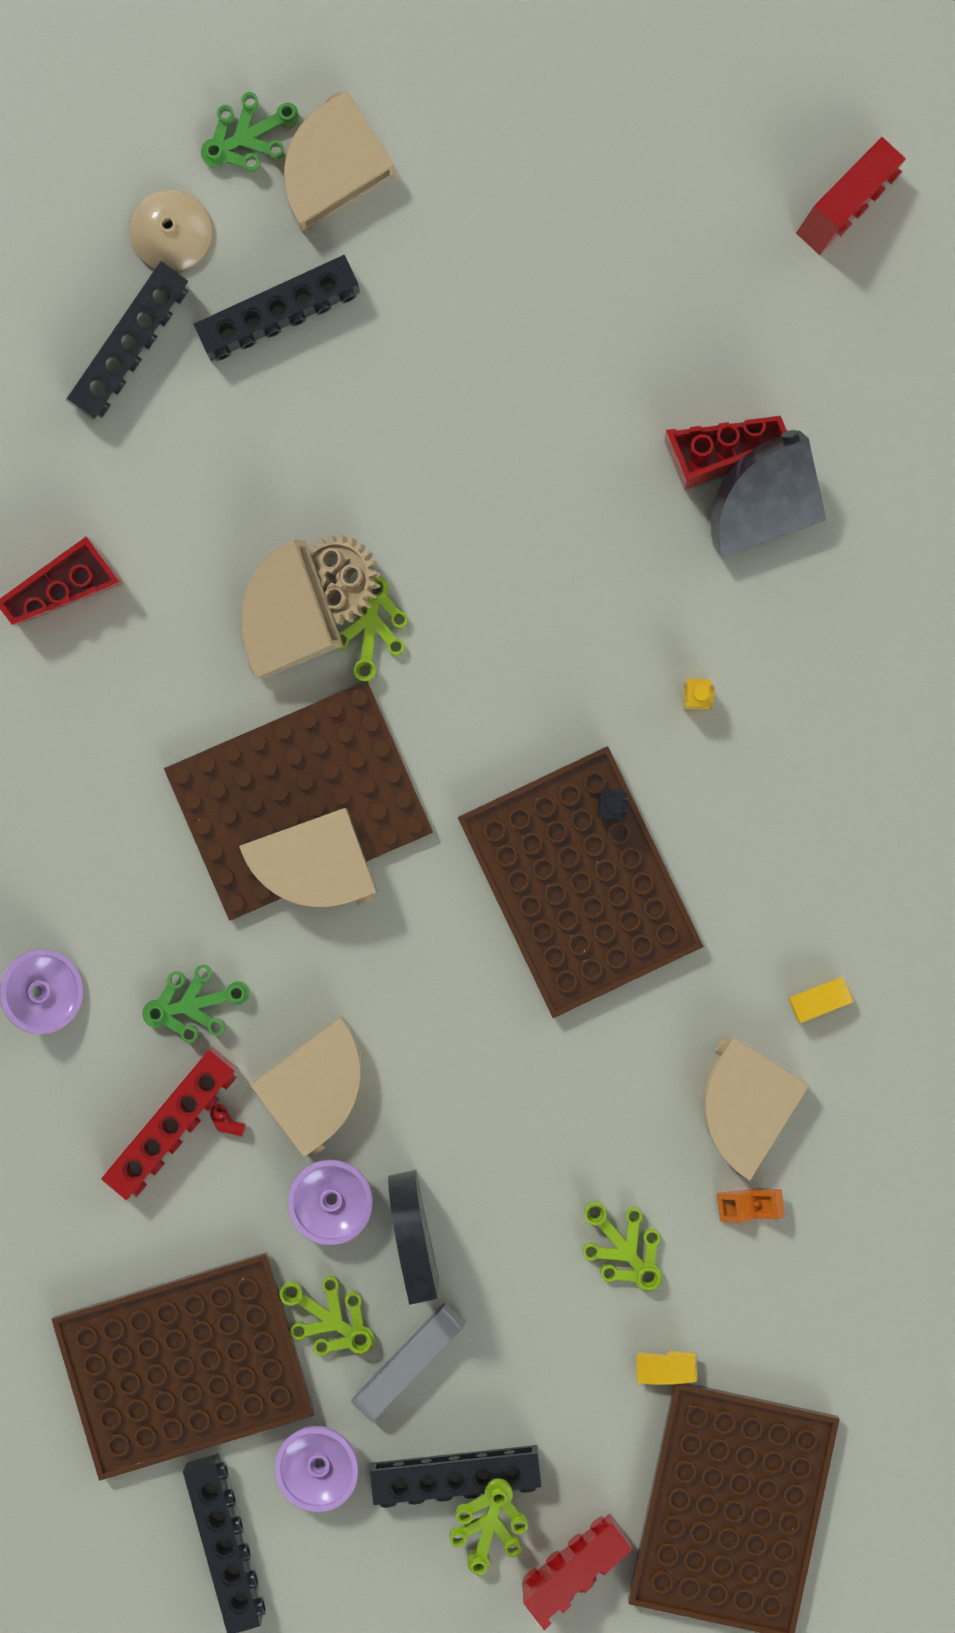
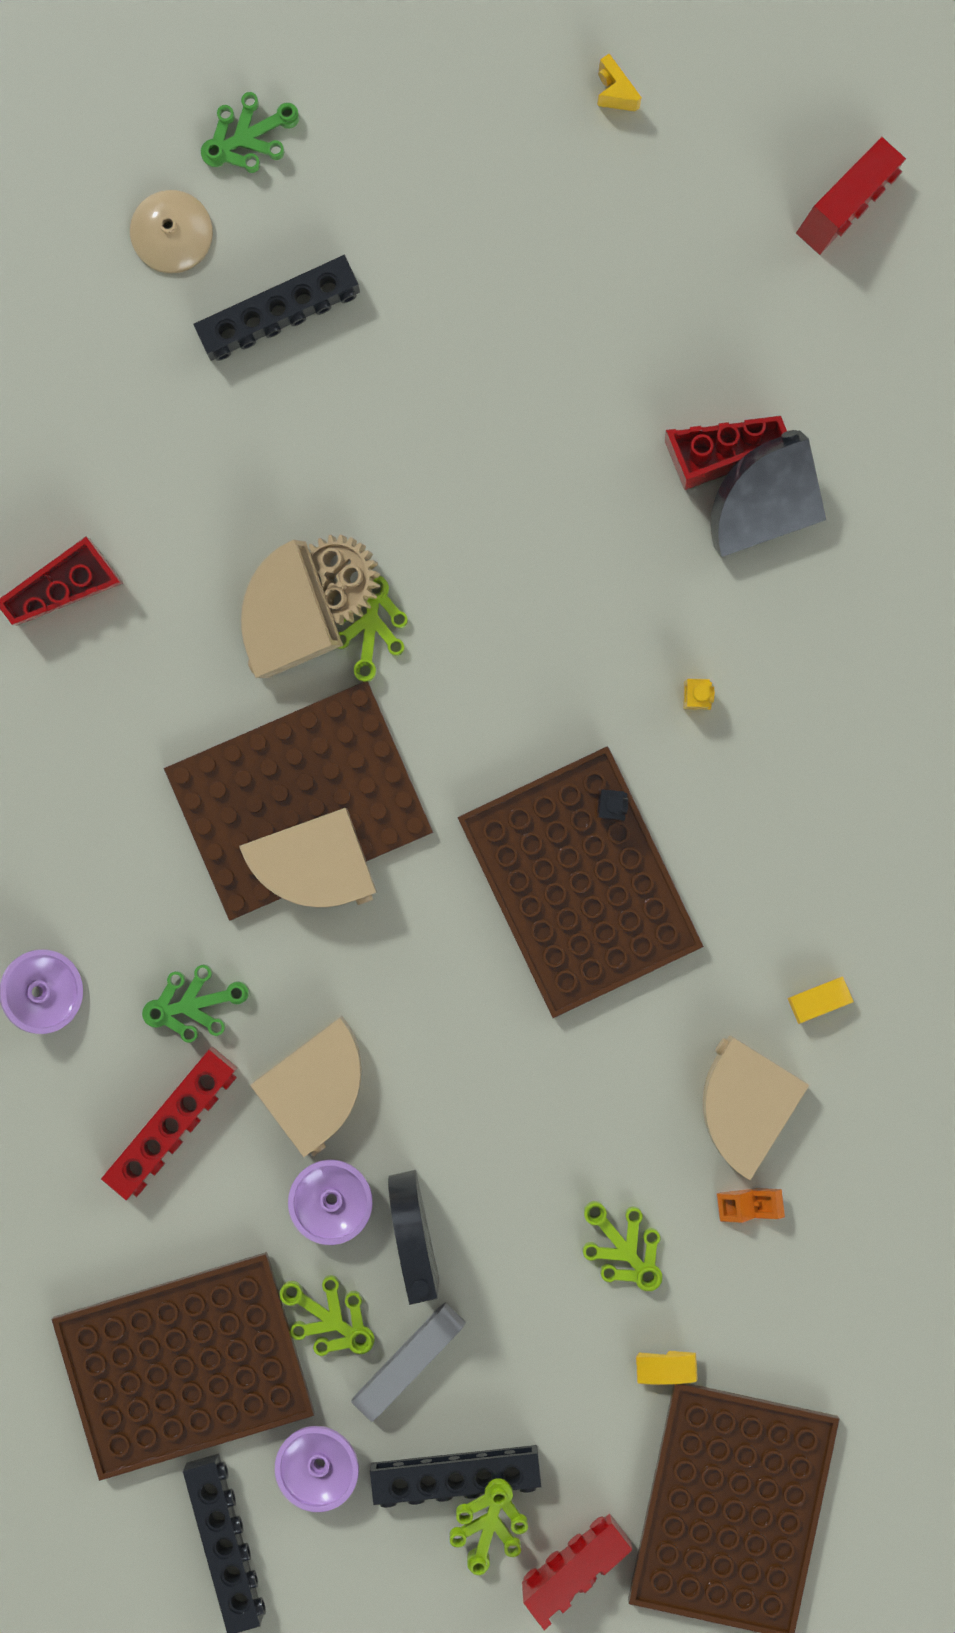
black brick [65,261,189,420] -> none
red arm [210,1104,246,1137] -> none
tan brick [284,90,395,232] -> none
none -> yellow slope [597,53,642,111]

